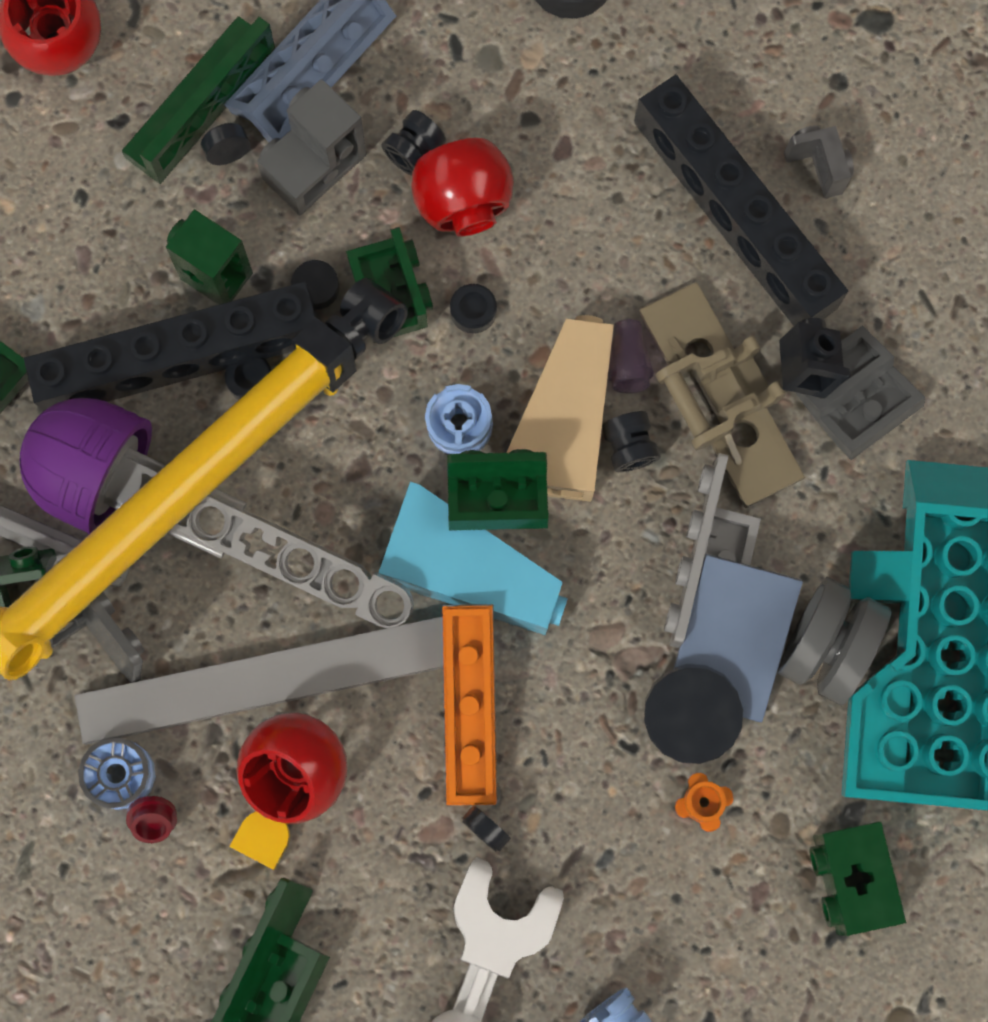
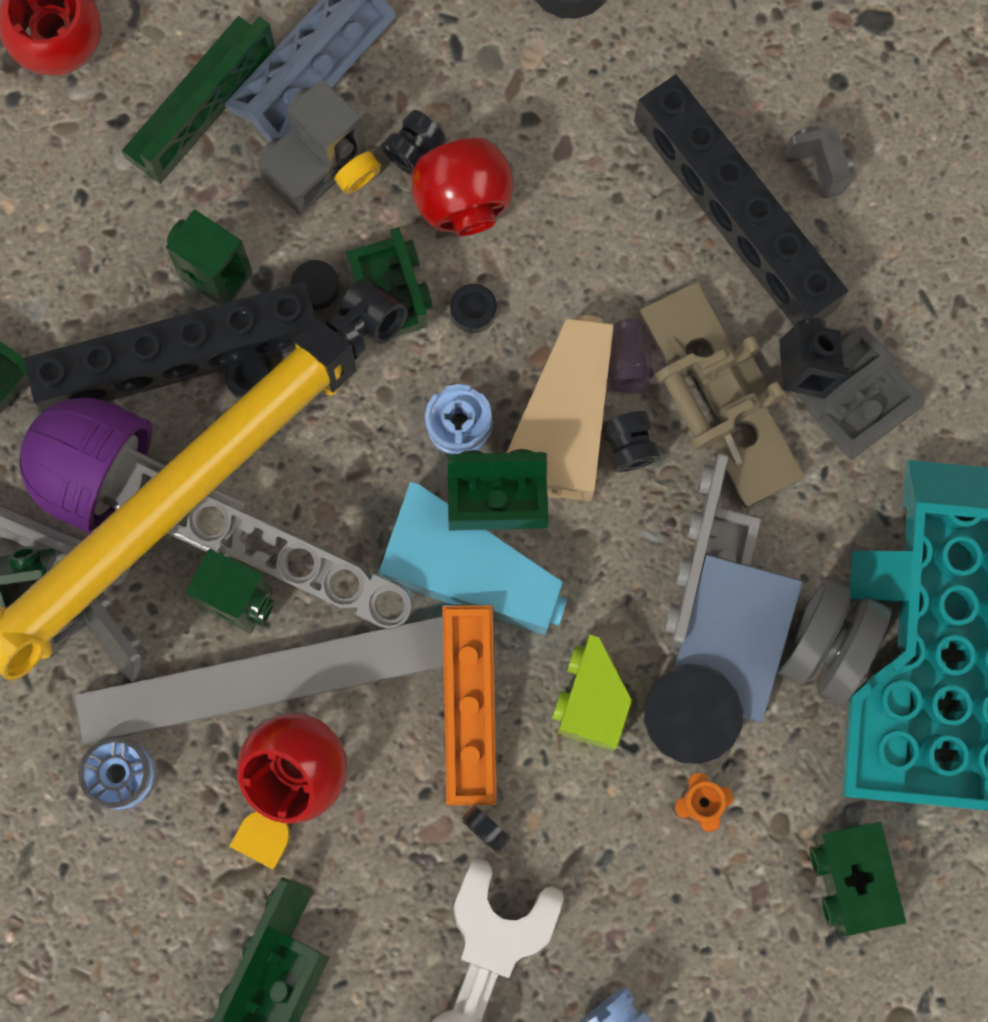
dark red plate [126,796,177,843] -> none
black tile [201,123,250,165] -> none
none -> dark green brick [184,548,275,634]
none -> yellow tile [334,151,381,194]
none -> lime slope [552,635,632,752]

